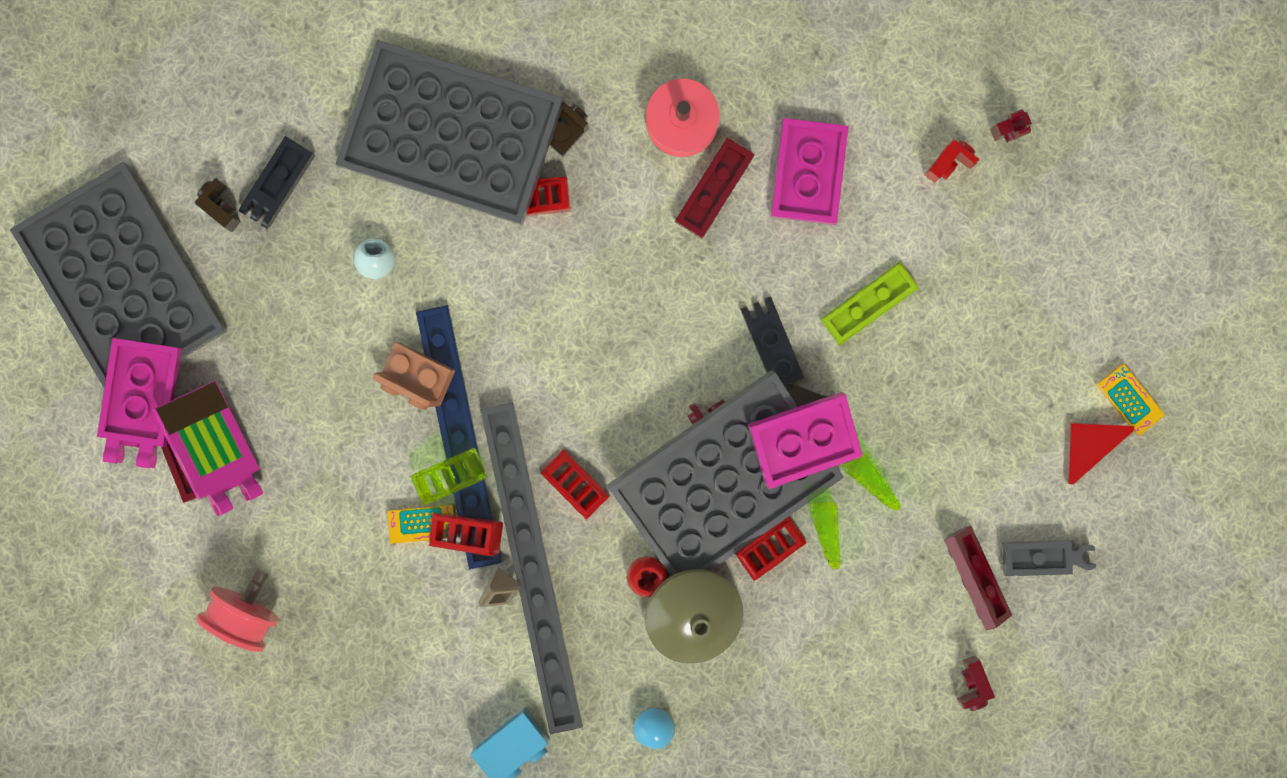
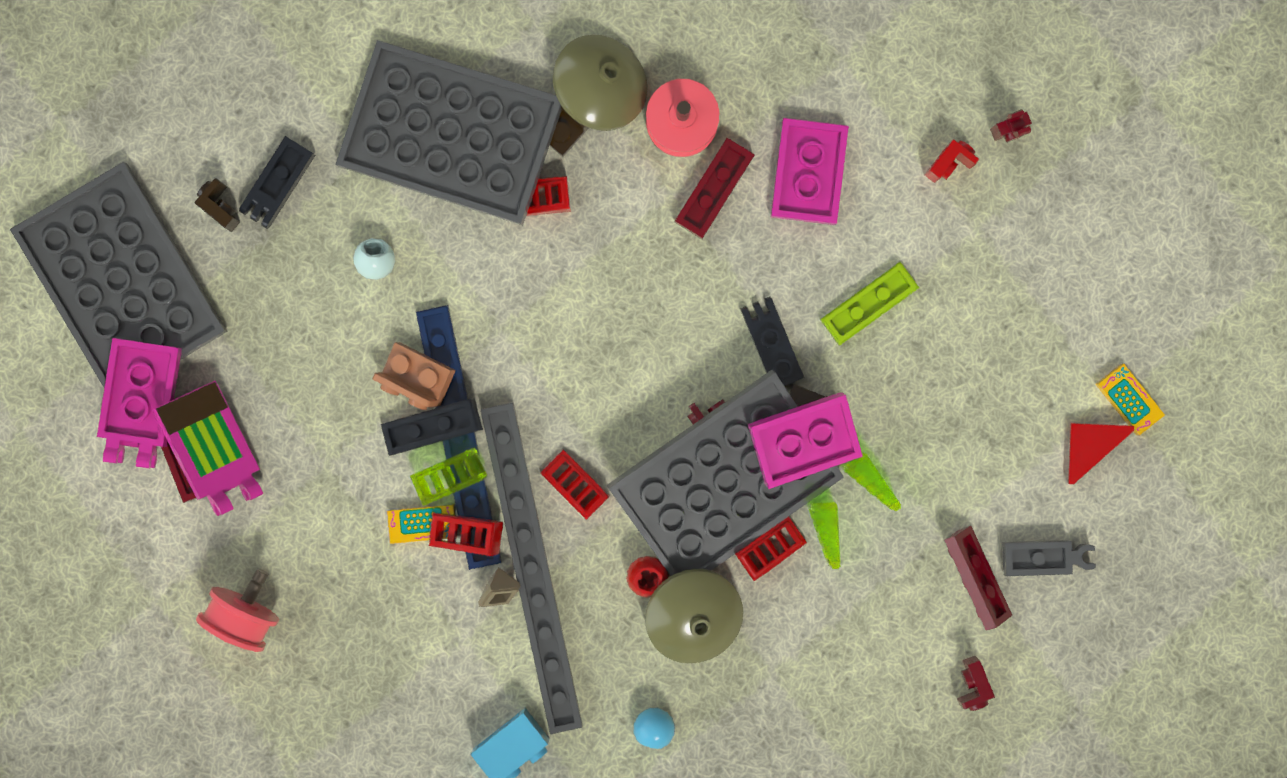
none -> black tile [380,398,483,456]
none -> olive dish [553,34,647,131]

